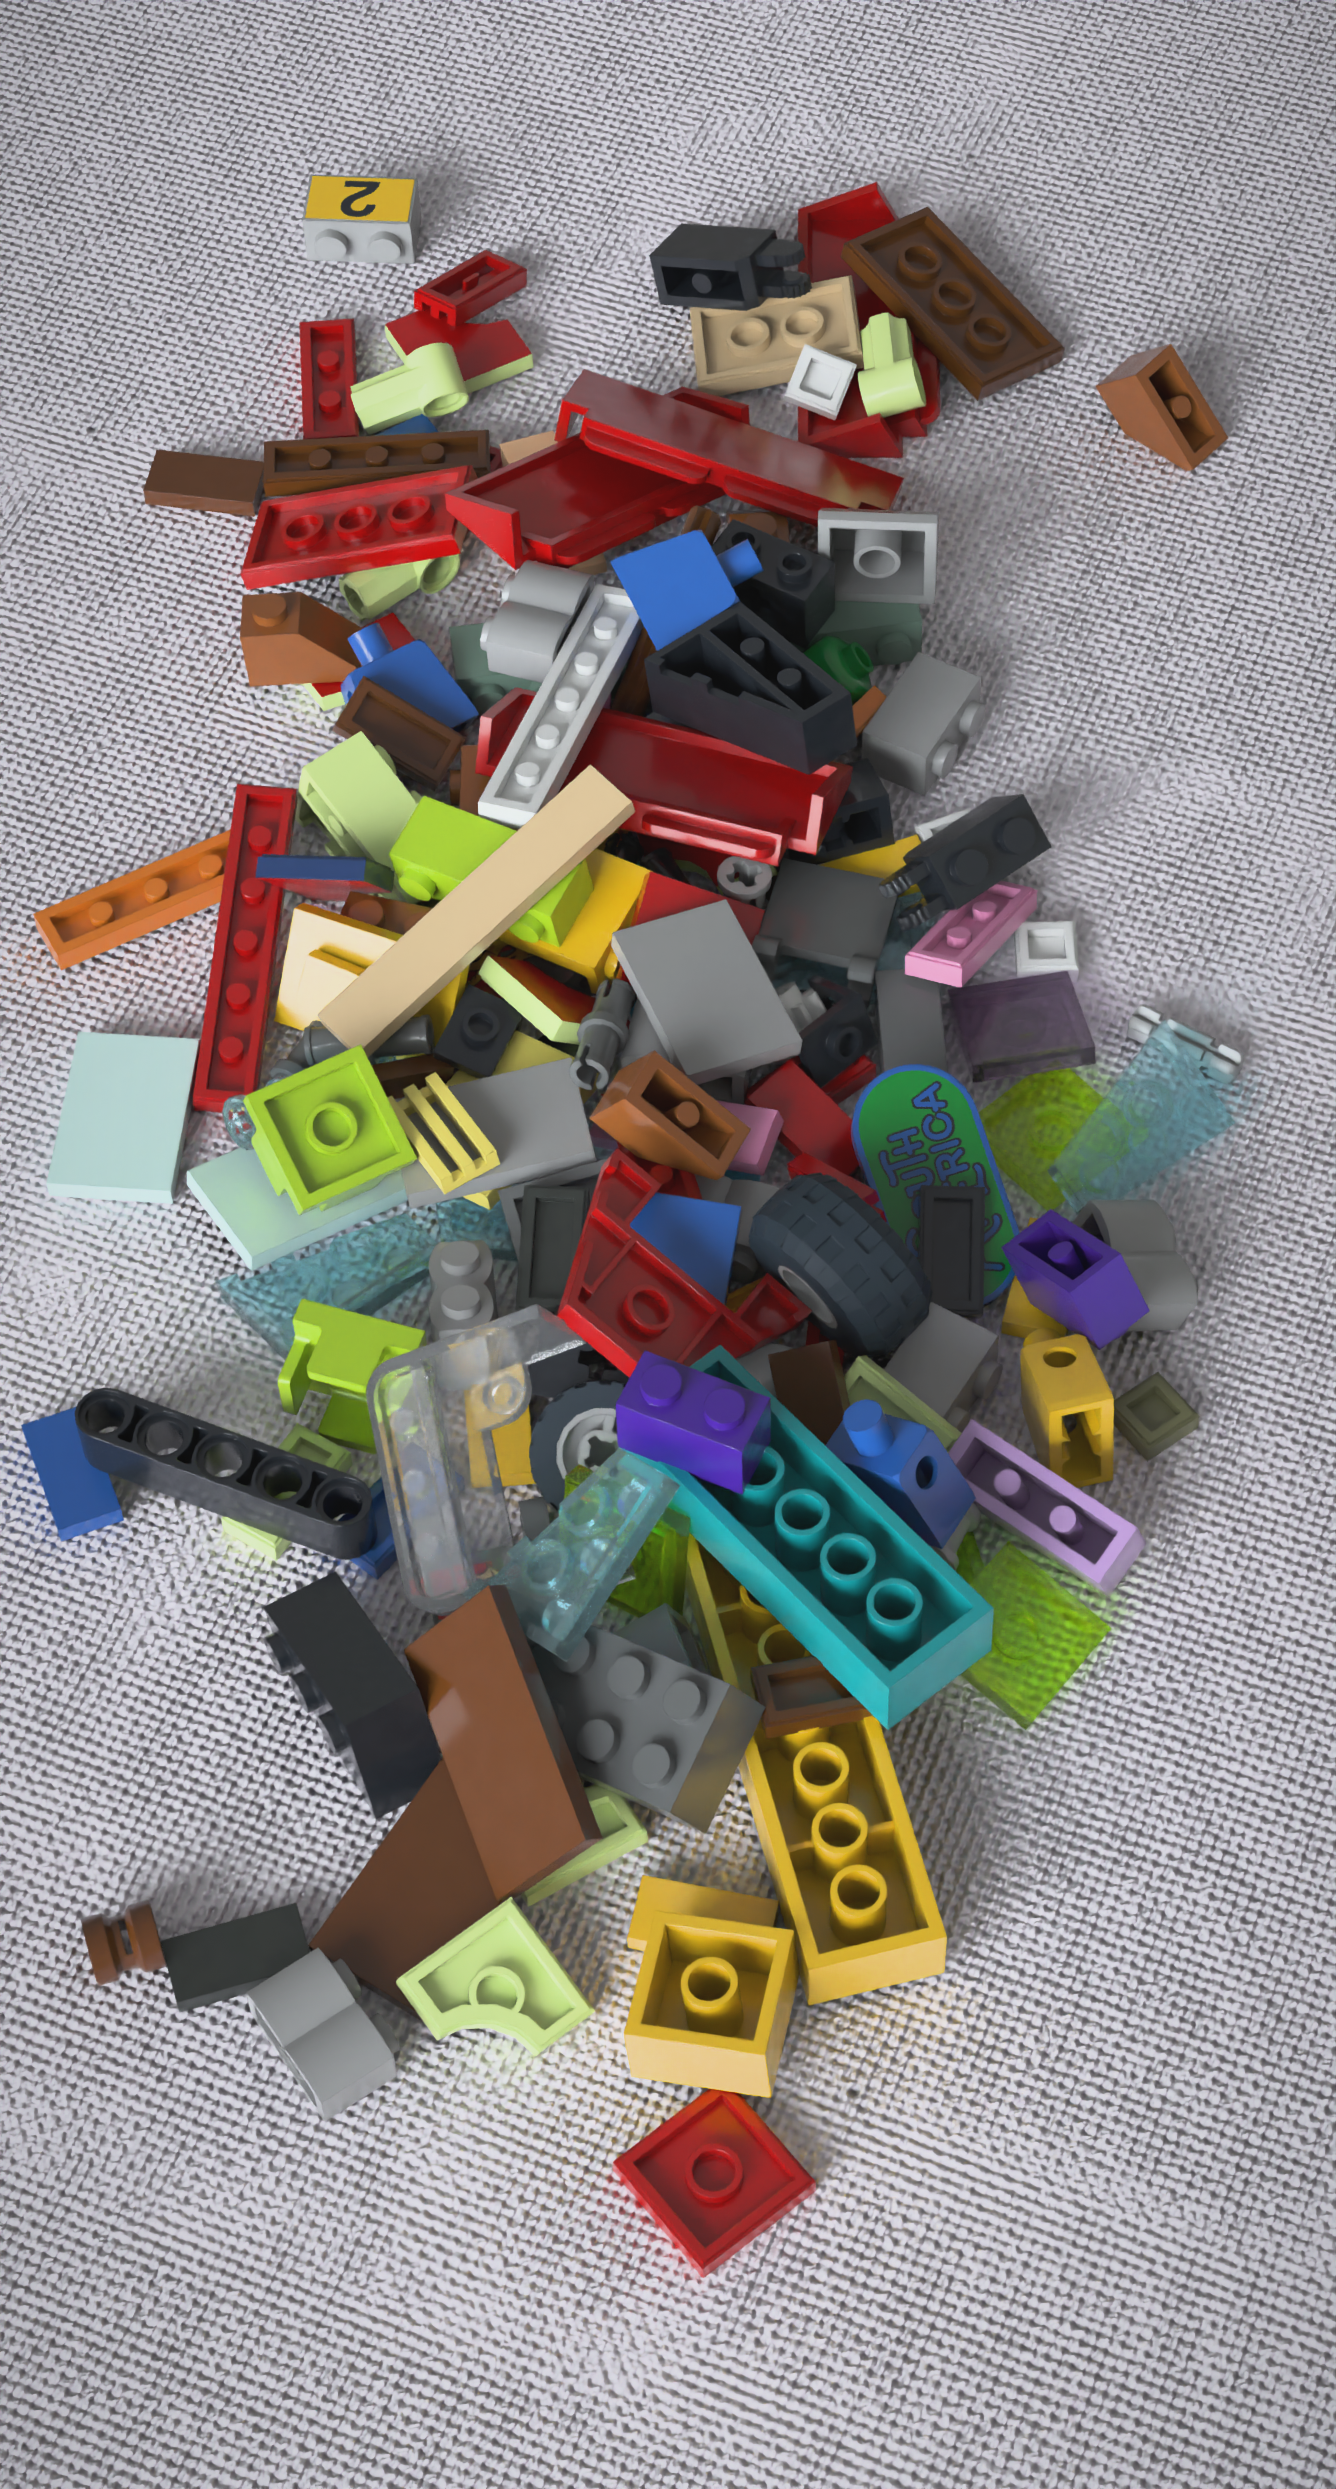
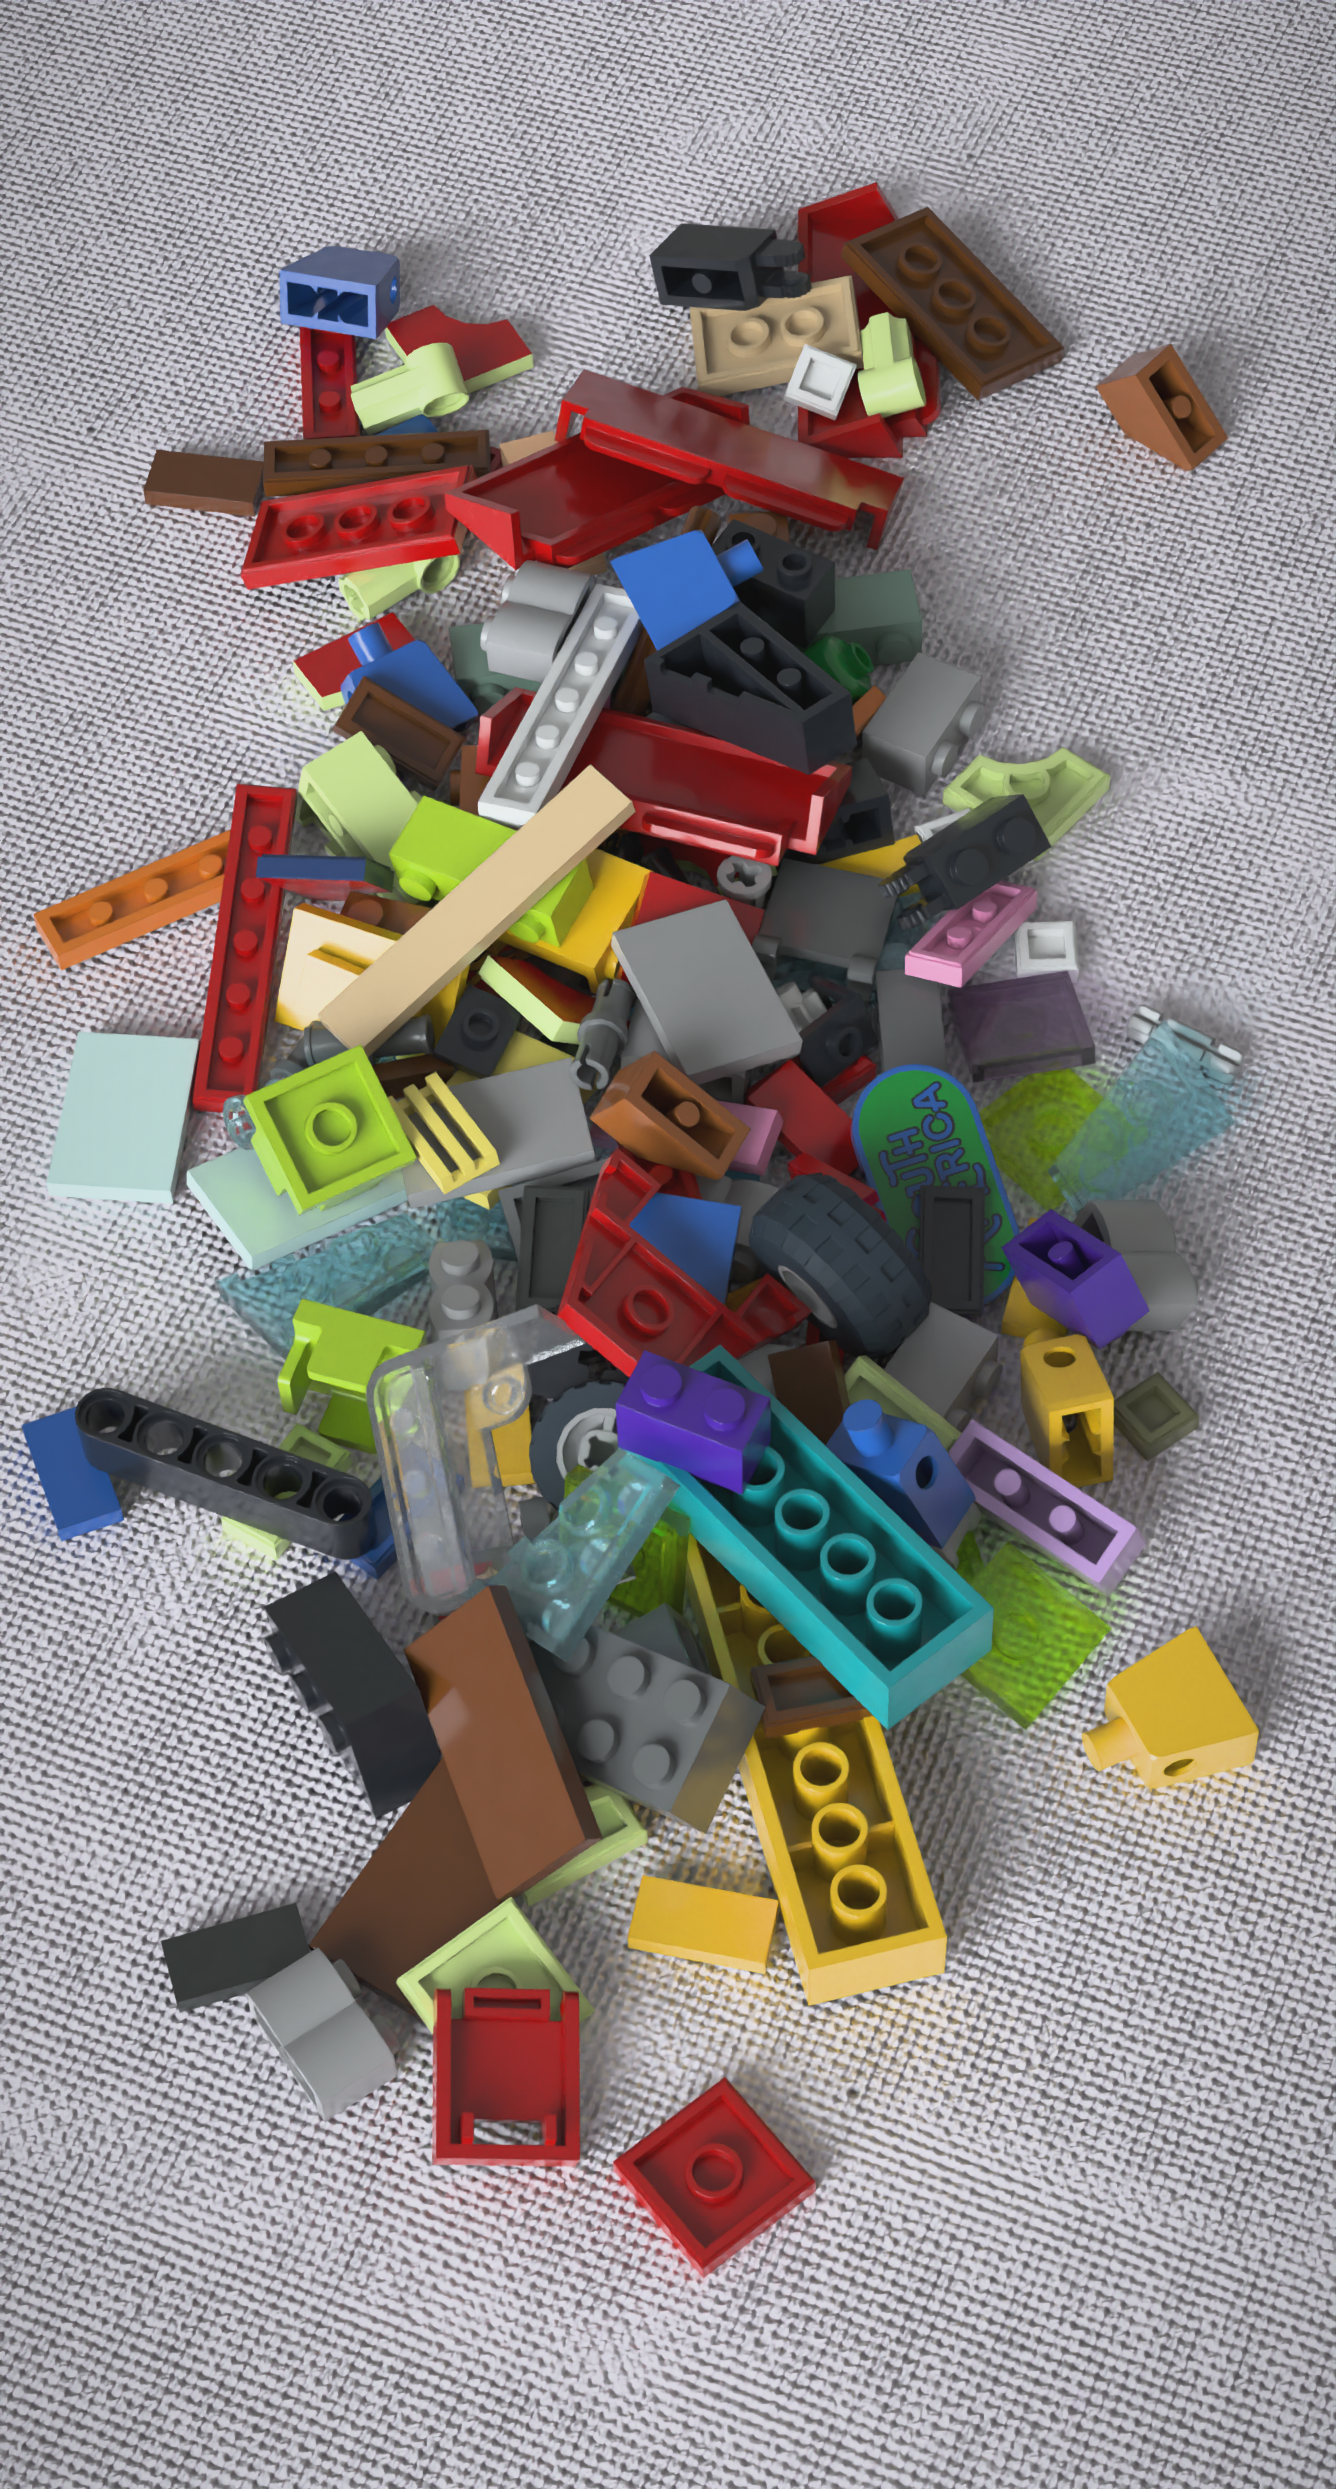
reddish brown wheel [81,1900,167,1986] -> none
dark orange slope [240,592,363,687] -> none
brick [302,174,422,264] -> none
red tile [414,250,527,327] -> none
yellow brick [624,1910,800,2098] -> none
light grey slope [818,508,939,604] -> none
none -> blue torso [279,246,400,339]
none -> red container [432,1988,580,2167]
none -> yellowish green tile [943,747,1111,861]
none -> yellow torso [1082,1626,1259,1789]

